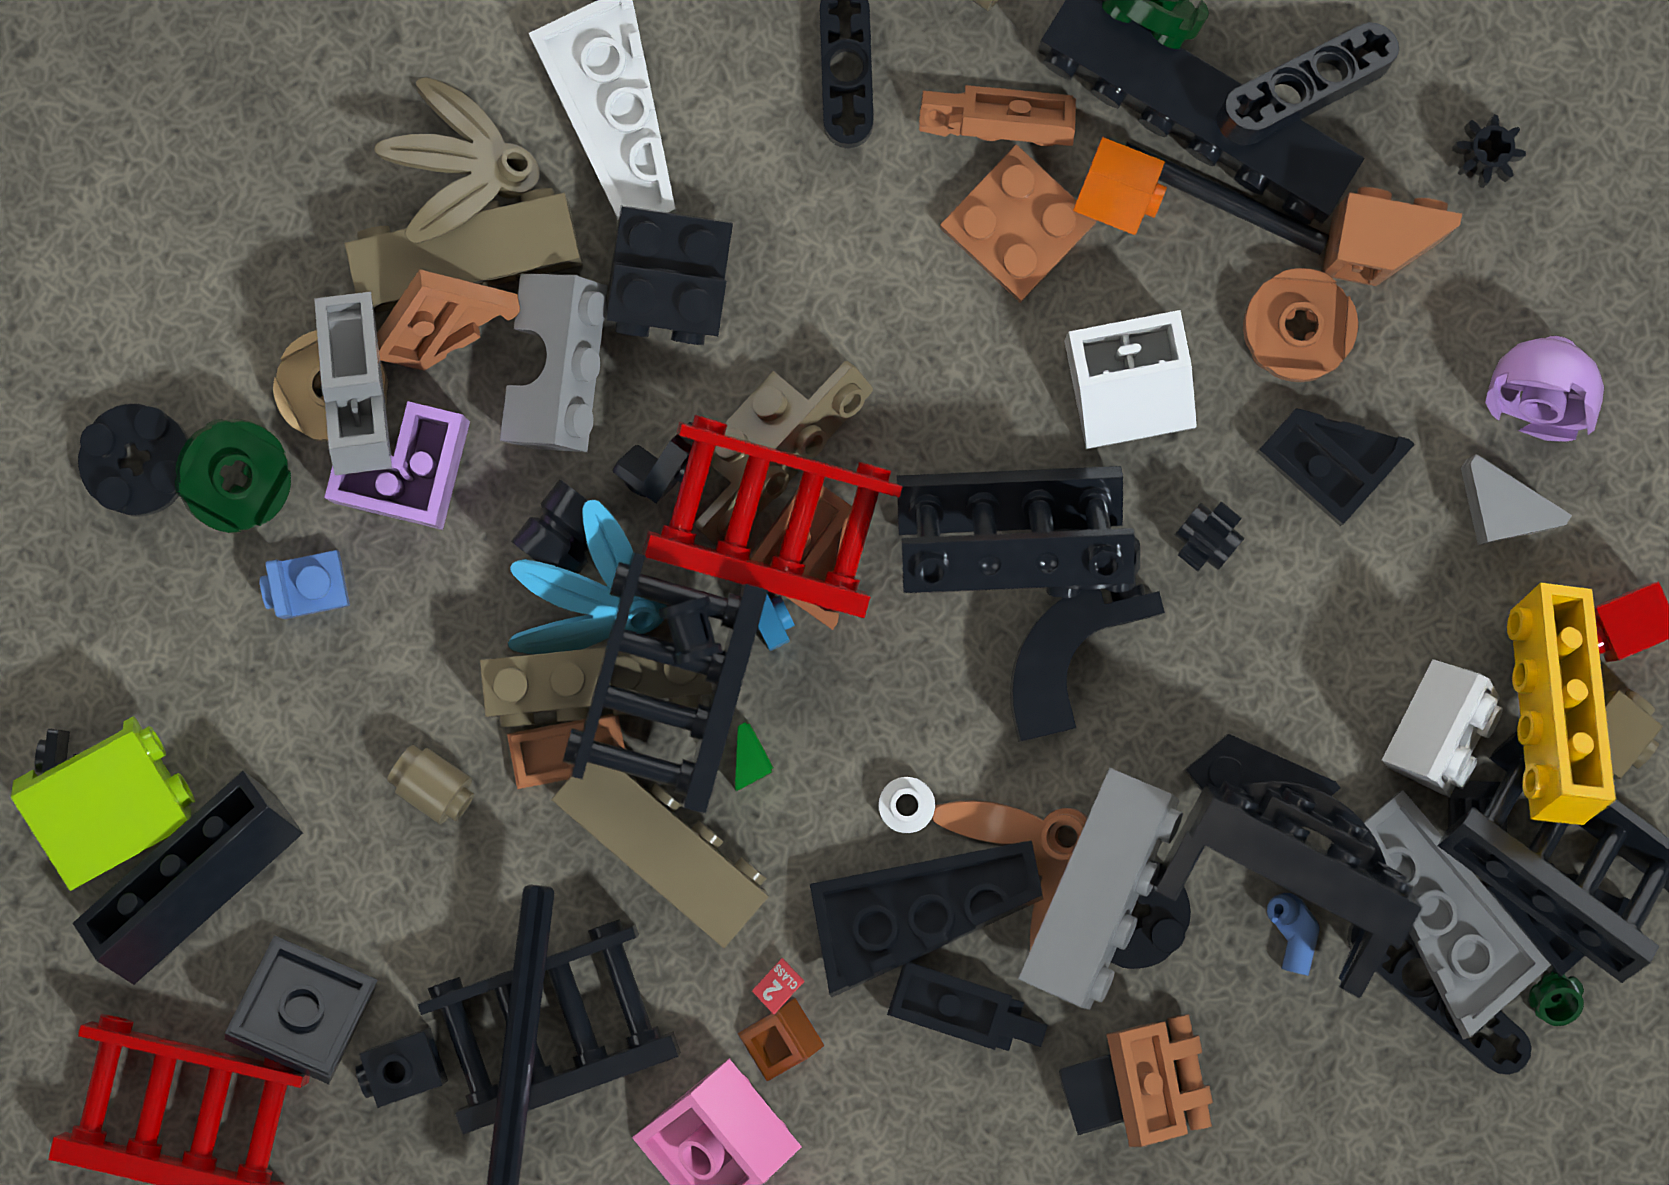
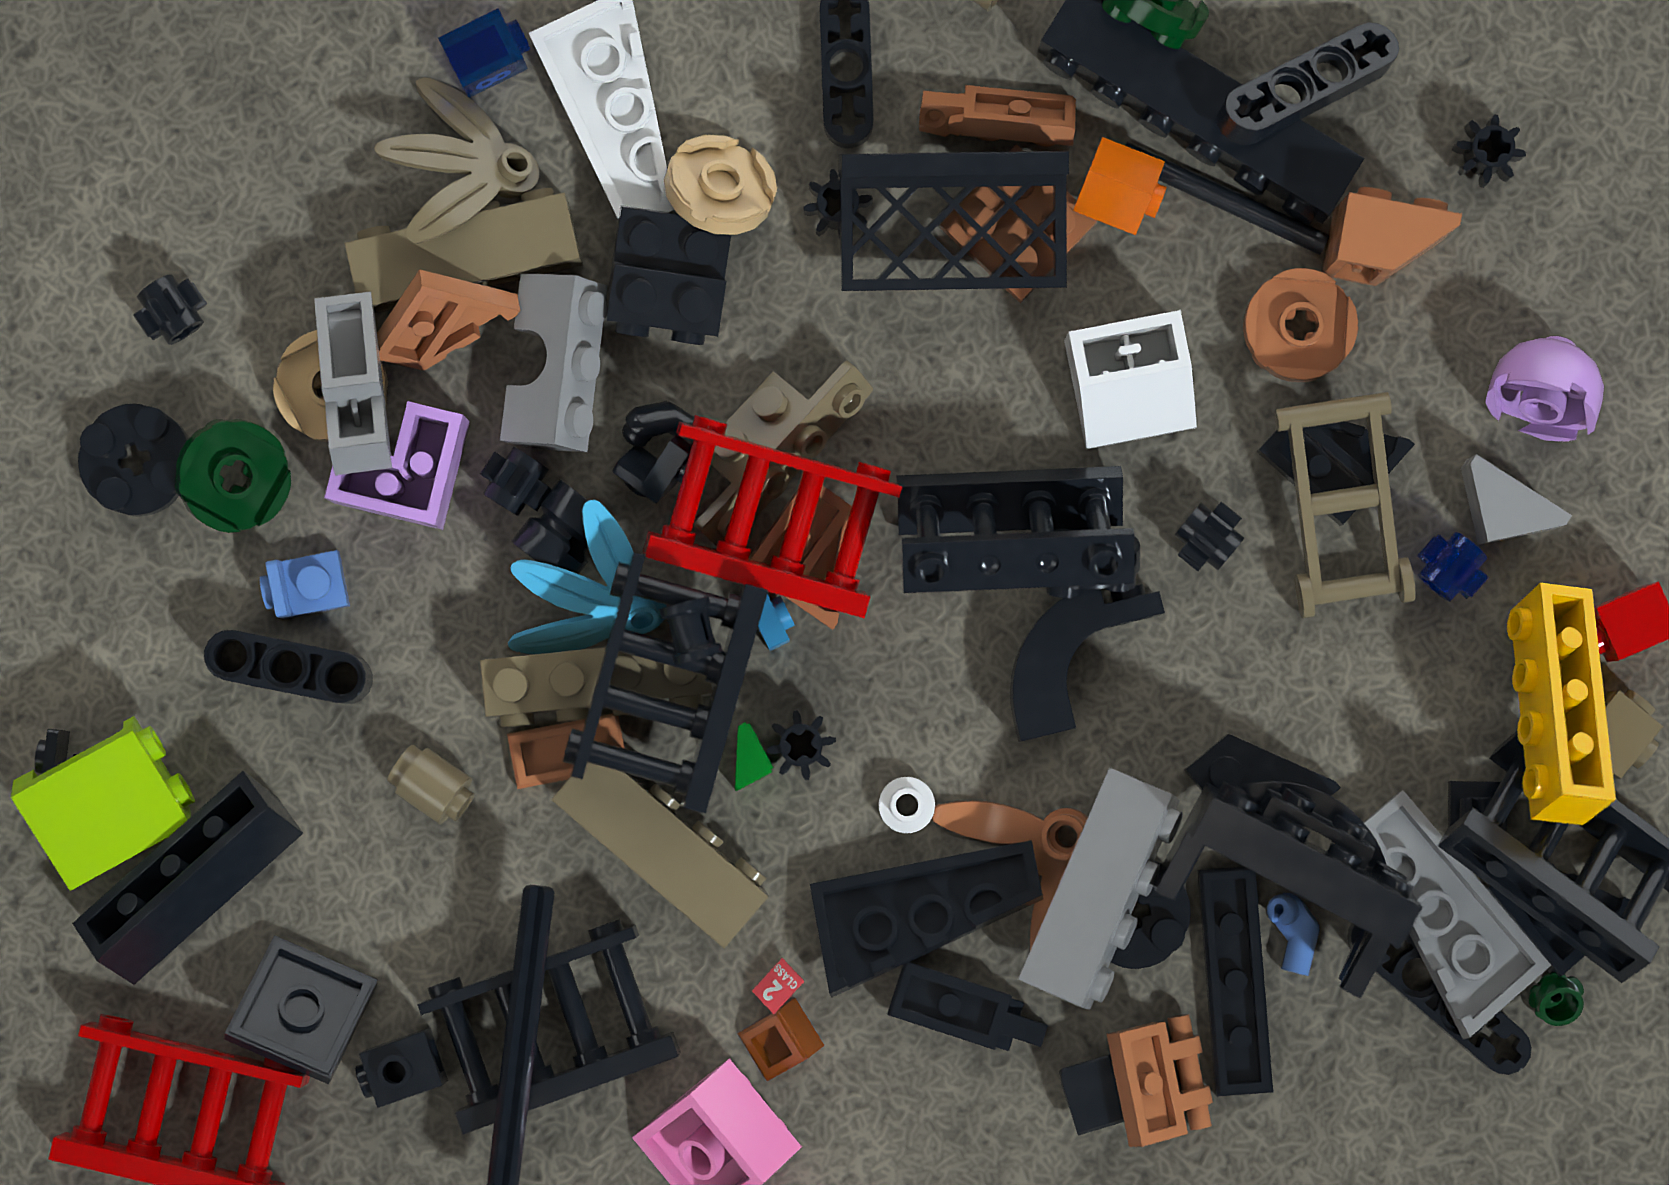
white slope [1382,659,1503,798] -> none
none -> black gear [133,274,207,345]
none -> black beam [204,630,373,704]
none -> clear blue brick [438,8,531,98]
none -> black gear [480,447,552,516]
none -> black arm [622,401,694,447]
none -> tan tile [664,135,777,235]
none -> black gear [766,710,836,780]
none -> black gear [803,169,873,238]
none -> black fence [838,151,1069,291]
none -> black tile [1197,866,1273,1097]
none -> dark tan piece [1275,392,1415,618]
none -> clear blue gear [1417,532,1489,602]

